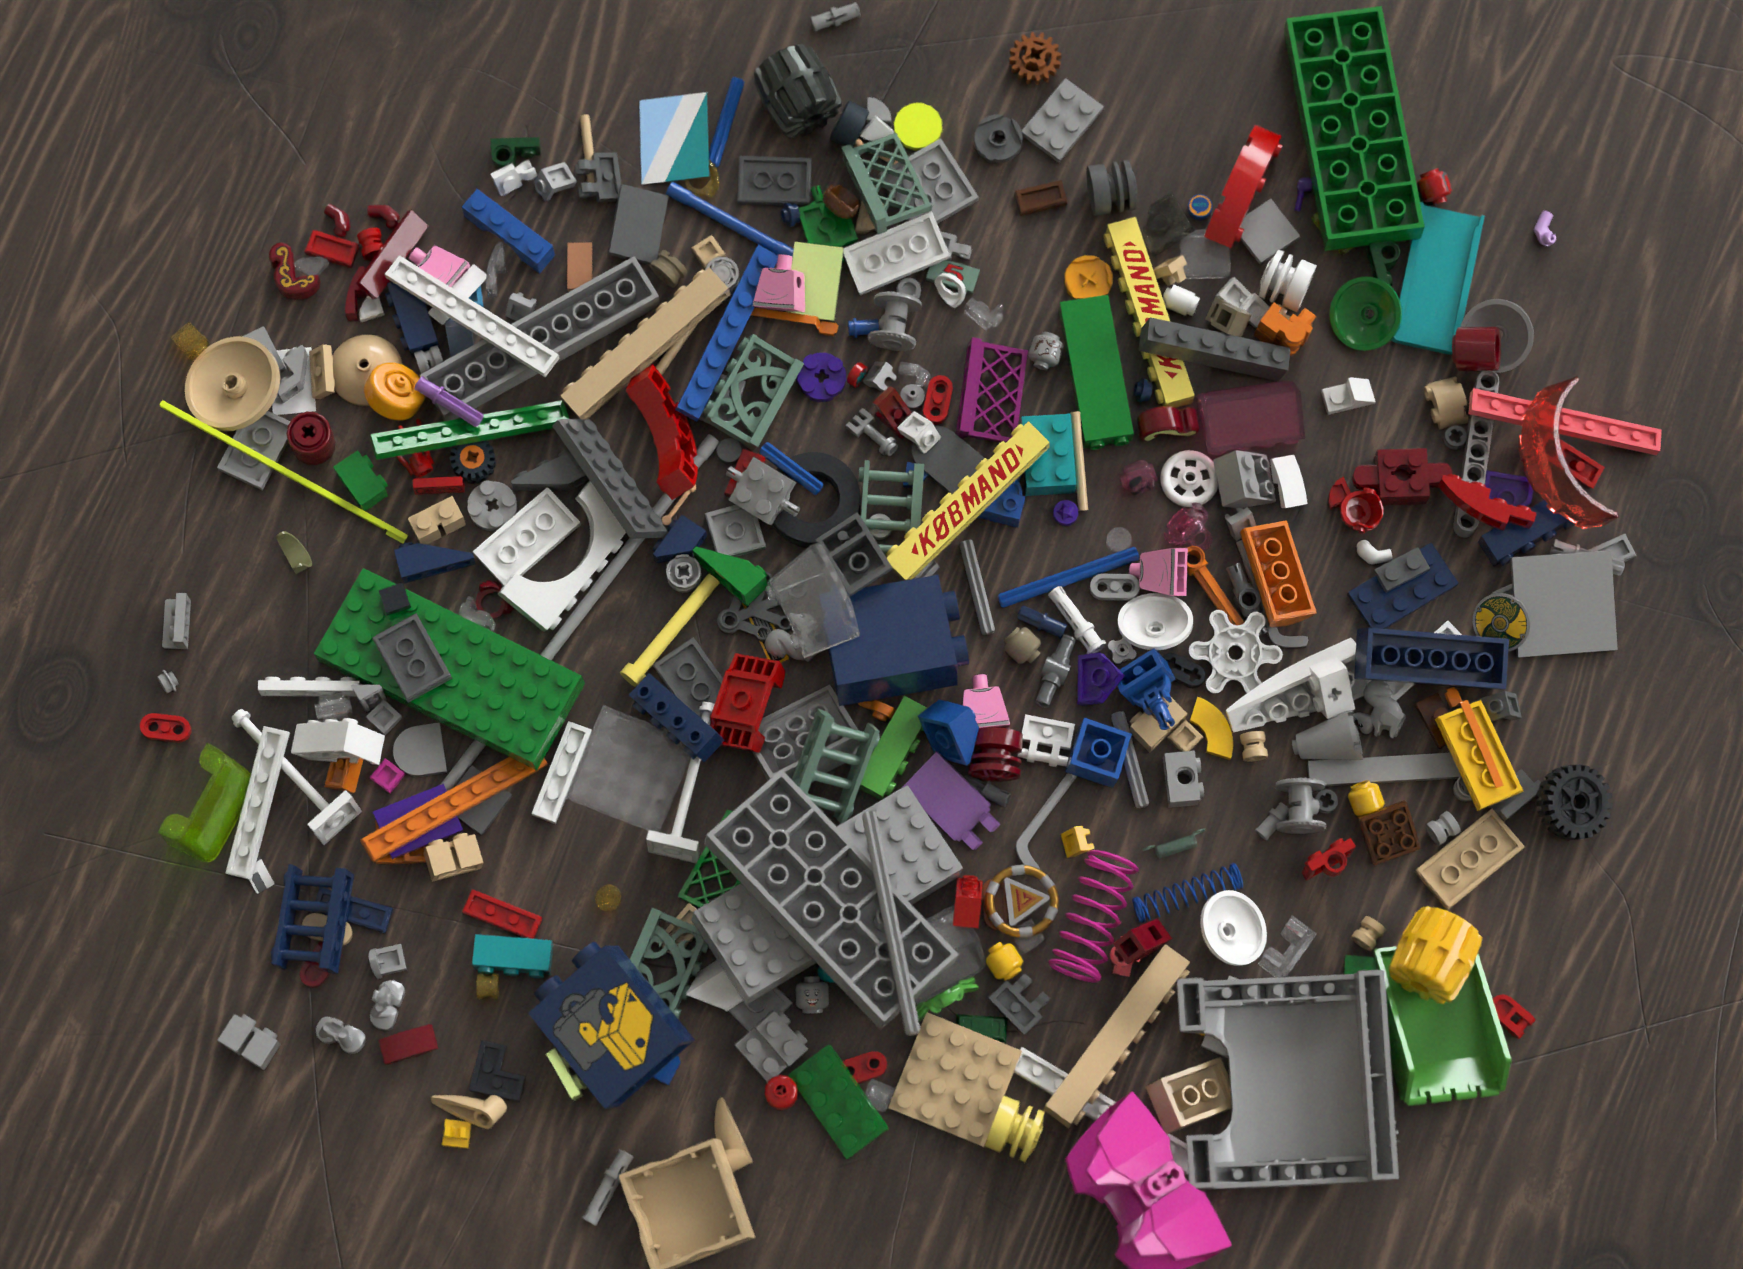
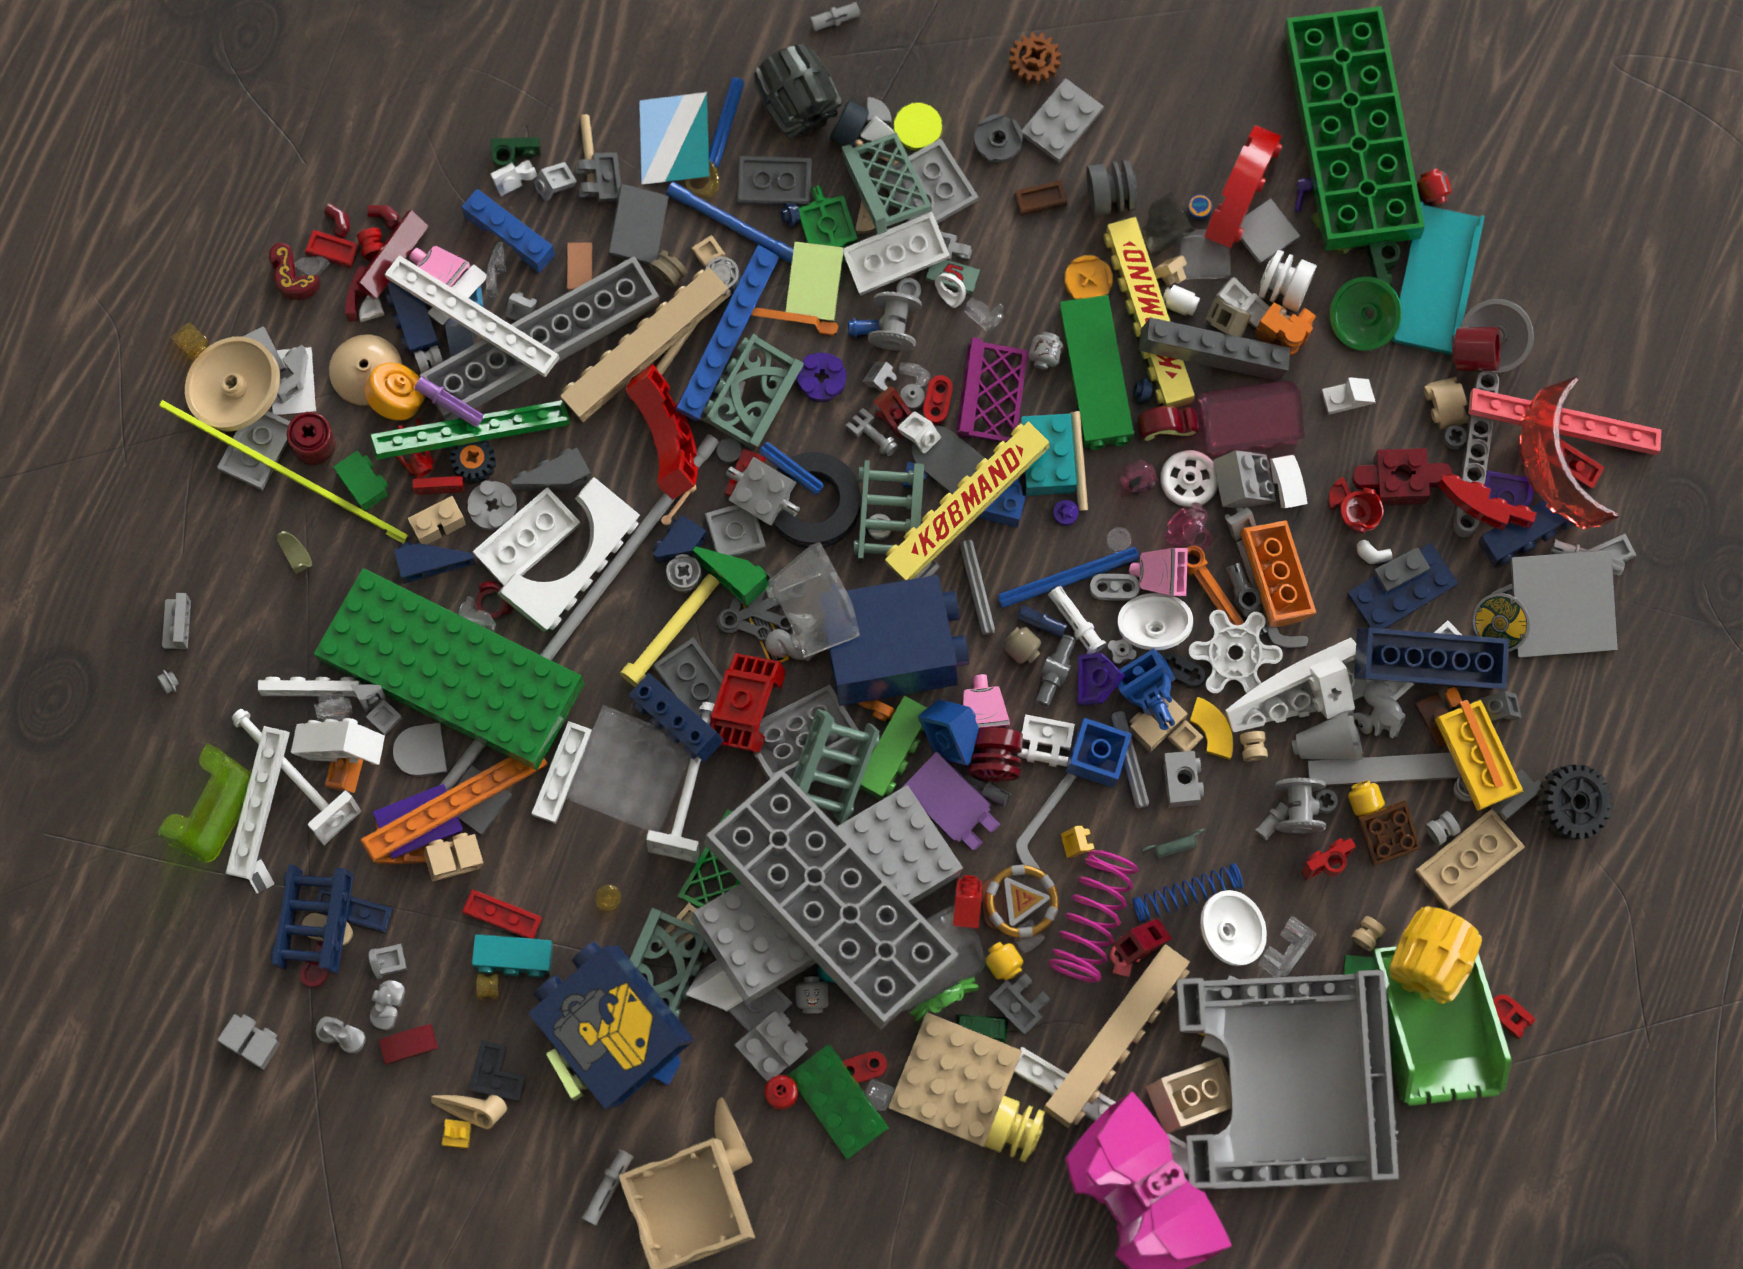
red plate [140,713,191,743] -> none
tan plate [309,344,335,399] -> none
dark pink tile [369,758,406,794] -> none
dark grey tile [372,613,452,703] -> none
black tile [379,582,411,616] -> none
dark grey plate [553,419,667,539] -> none
bright pink torso [753,255,805,313] -> none
dark grey slope [815,512,893,596] -> none
reddish brown hair [823,184,860,219] -> none
red tile [847,362,869,388] -> none
light grey axle [862,811,920,1035] -> none
lavender arm [1534,211,1556,246] -> none

